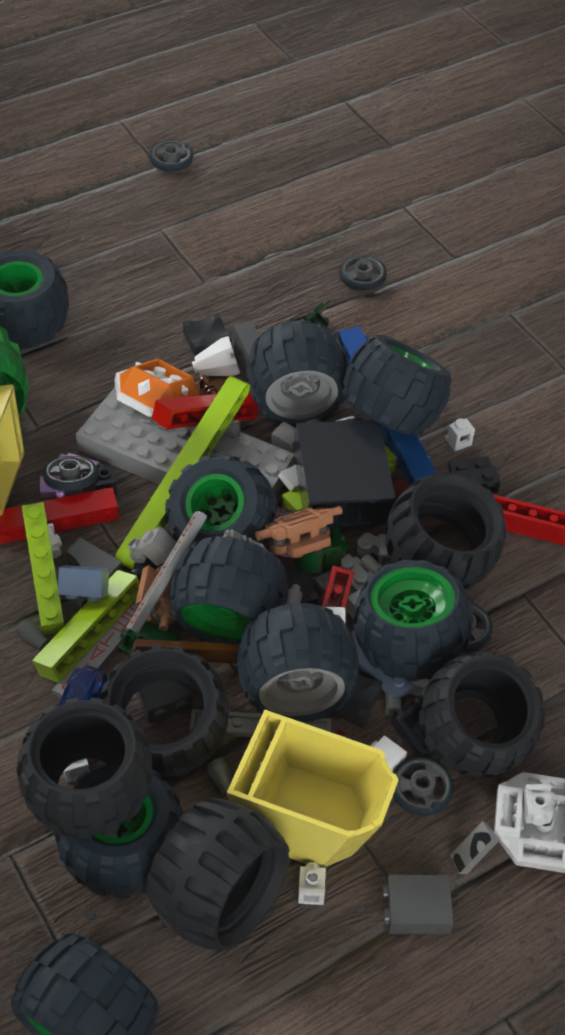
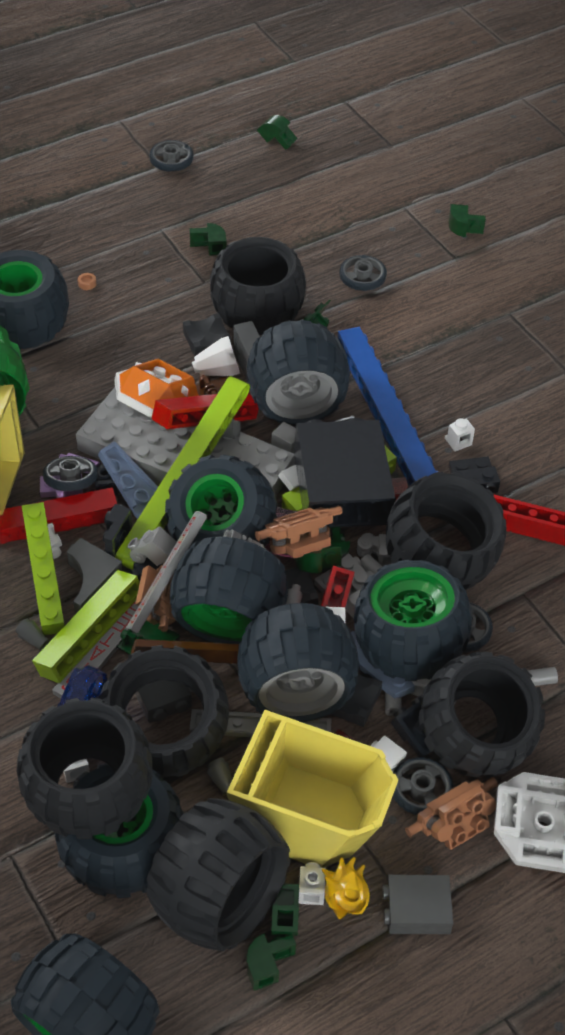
sand blue brick [58,565,109,601] -> none
black wheel [342,335,453,436] -> none
light grey slope [450,821,500,874] -> none
white brick [523,784,553,825] -> none
none -> nougat tile [78,273,97,290]
none -> sand blue wing [98,441,158,519]
none -> black plate [103,504,132,557]
none -> dark green brick [189,223,227,256]
none -> black tyre [210,237,306,335]
none -> dark green brick [247,934,296,991]
none -> dark green brick [257,115,298,150]
none -> dark green brick [271,884,299,936]
none -> yellow hair [321,857,370,919]
none -> nougat piece [405,777,498,850]
none -> dark green brick [448,204,486,237]
none -> light grey cylinder [528,667,558,686]

